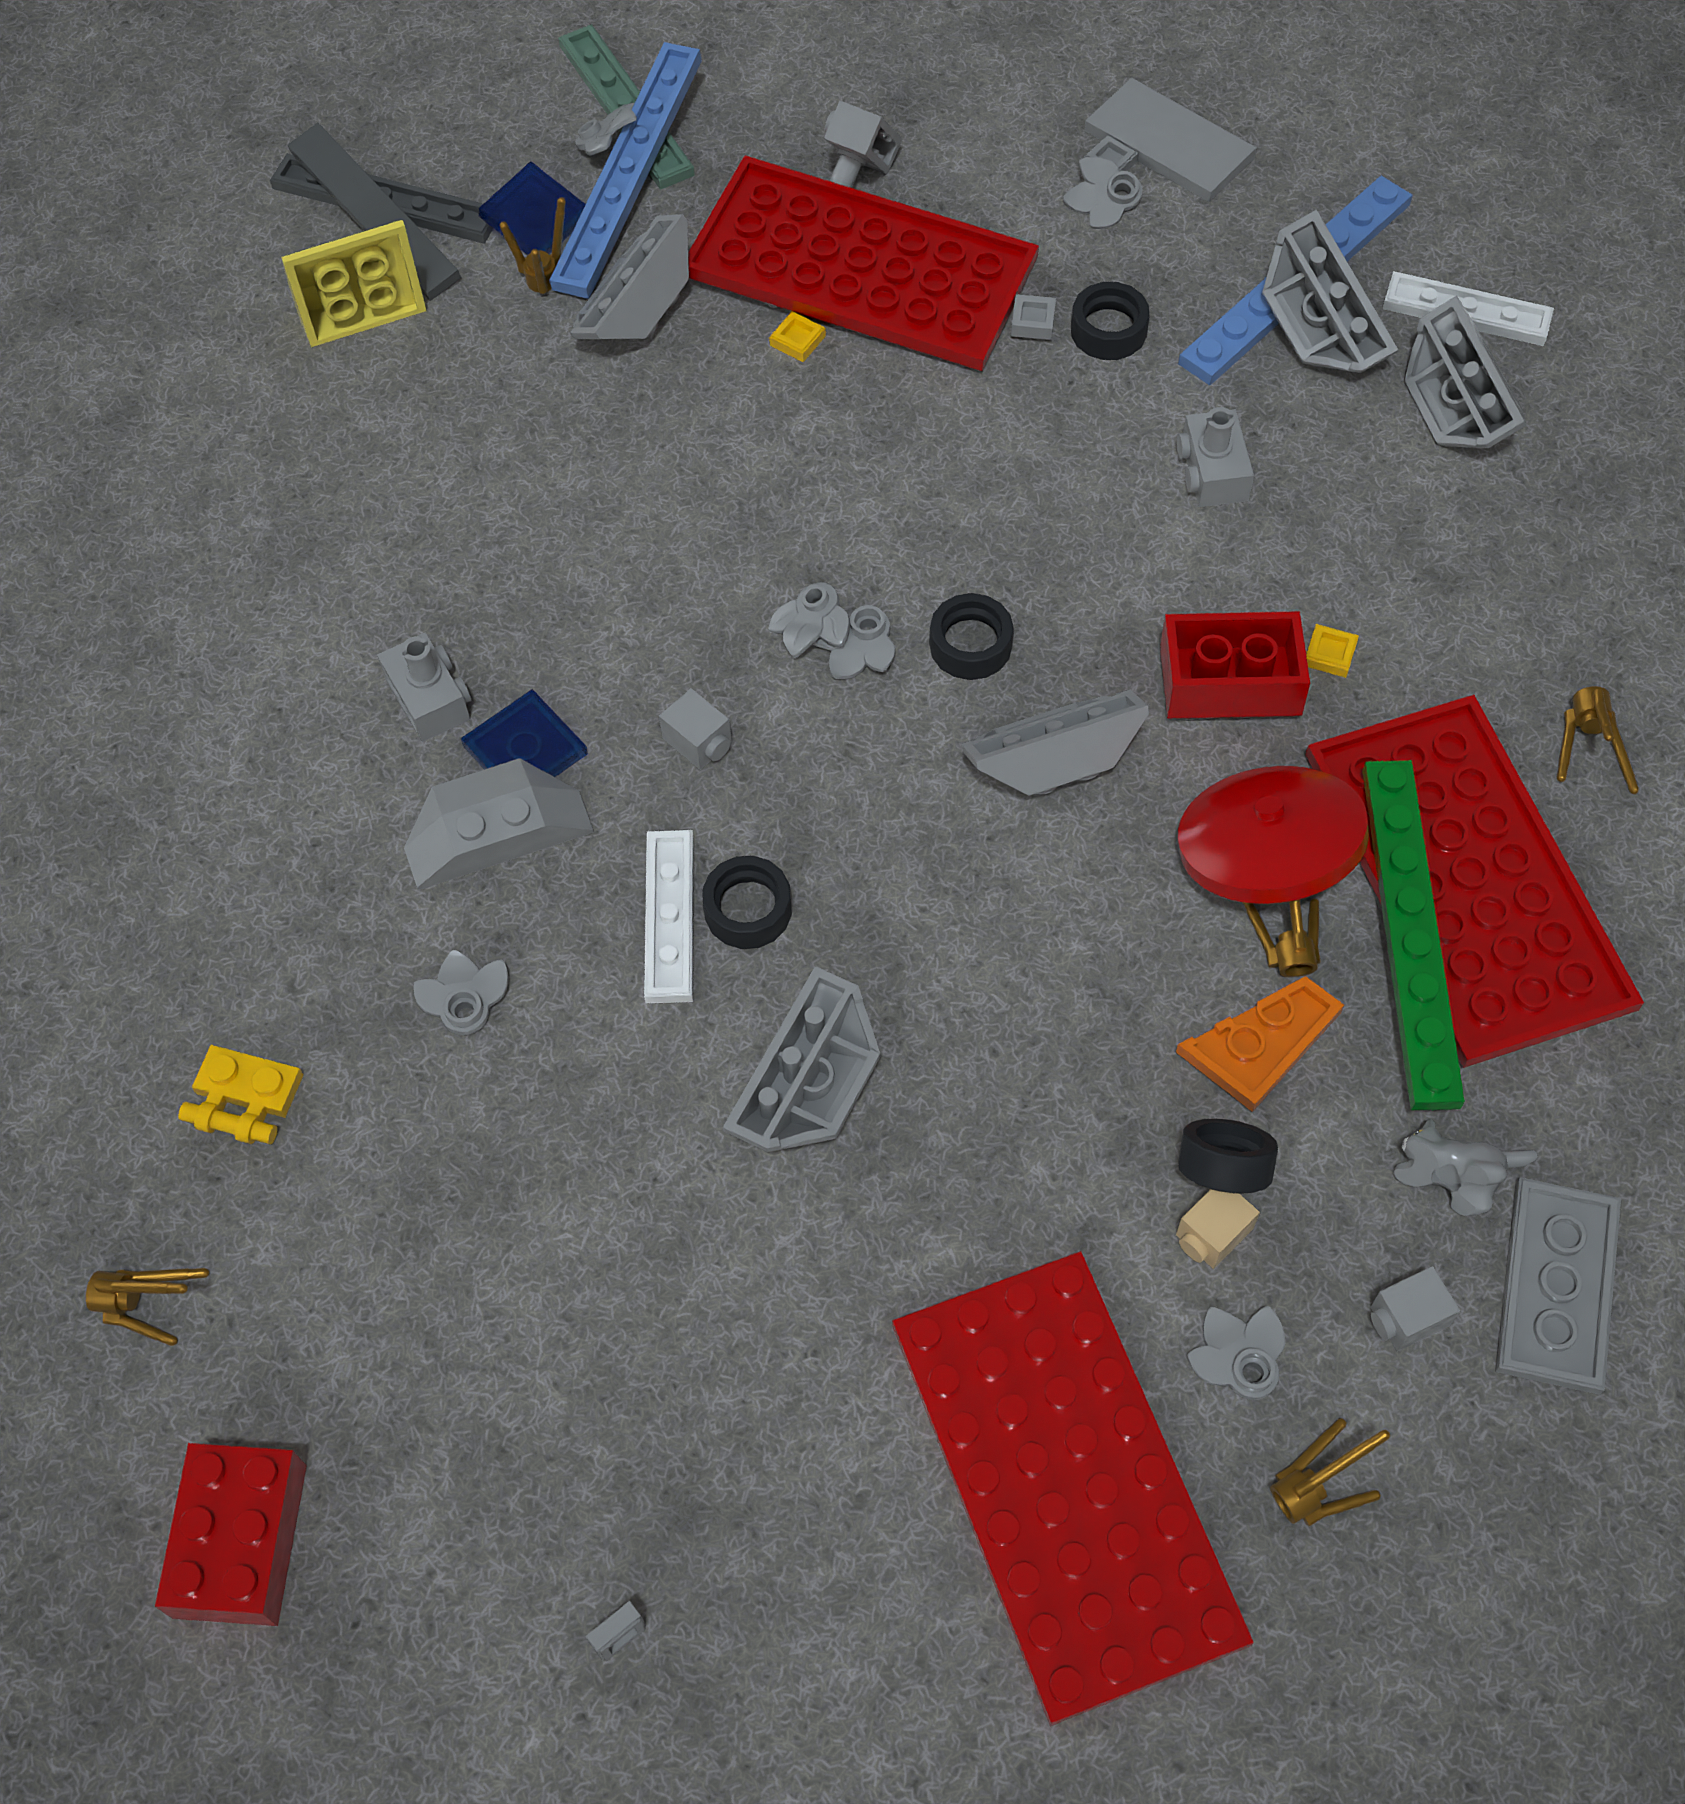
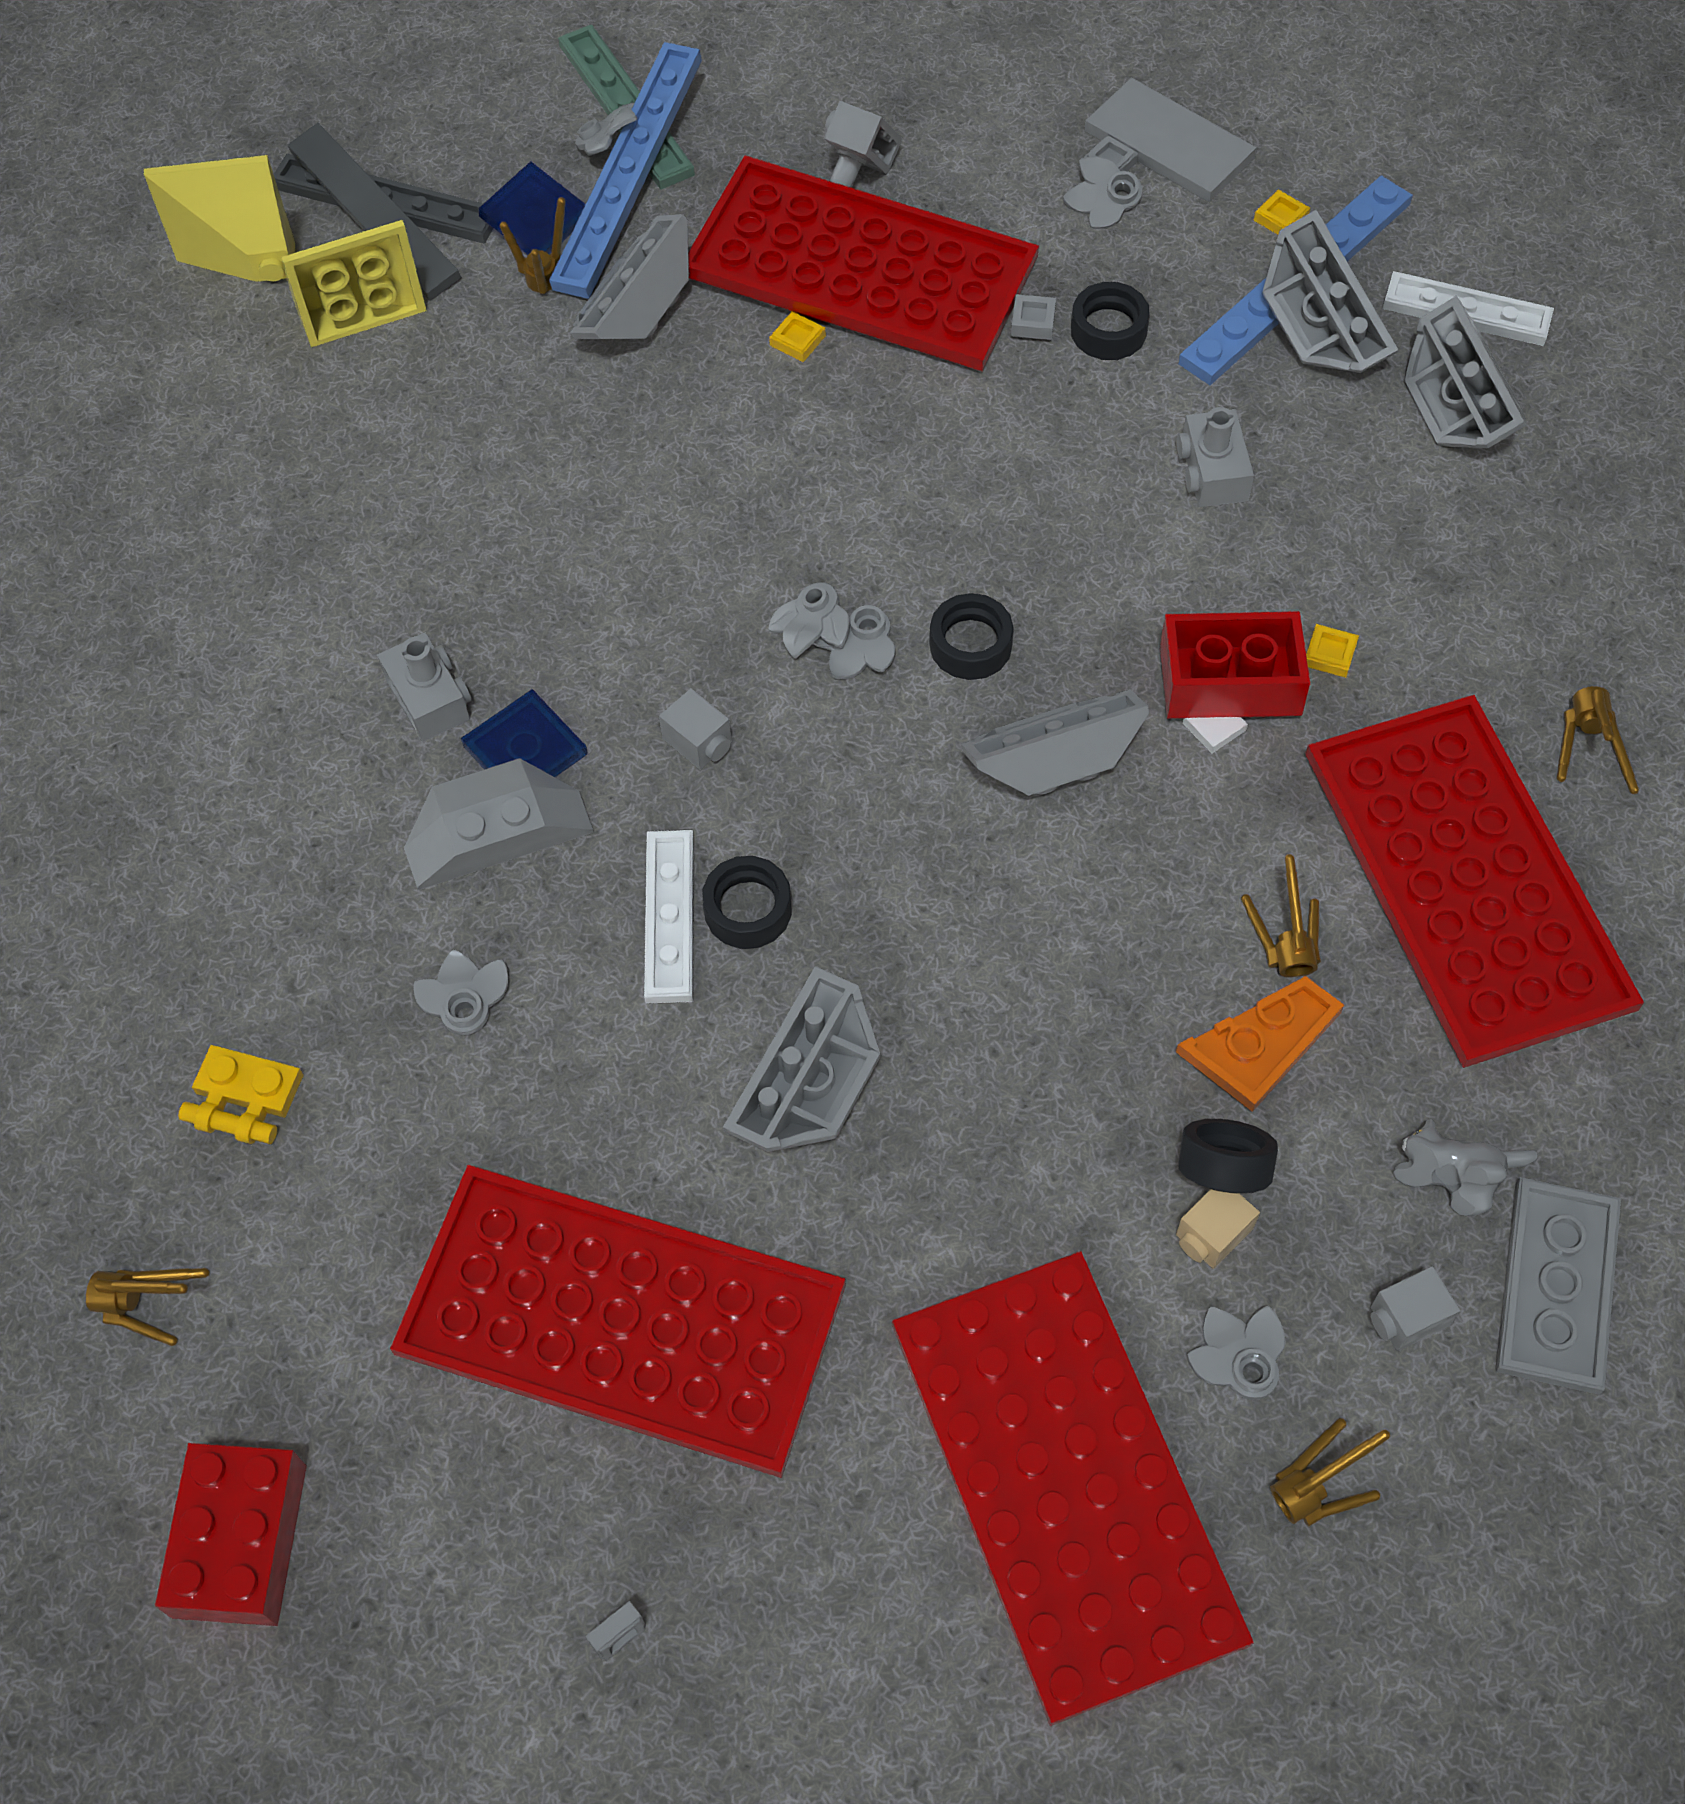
red dish [1178,766,1369,904] -> none
green plate [1362,760,1465,1111] -> none
none -> light yellow slope [144,155,295,282]
none -> red plate [390,1165,846,1478]
none -> white tile [1183,717,1248,754]
none -> yellow tile [1253,189,1311,235]

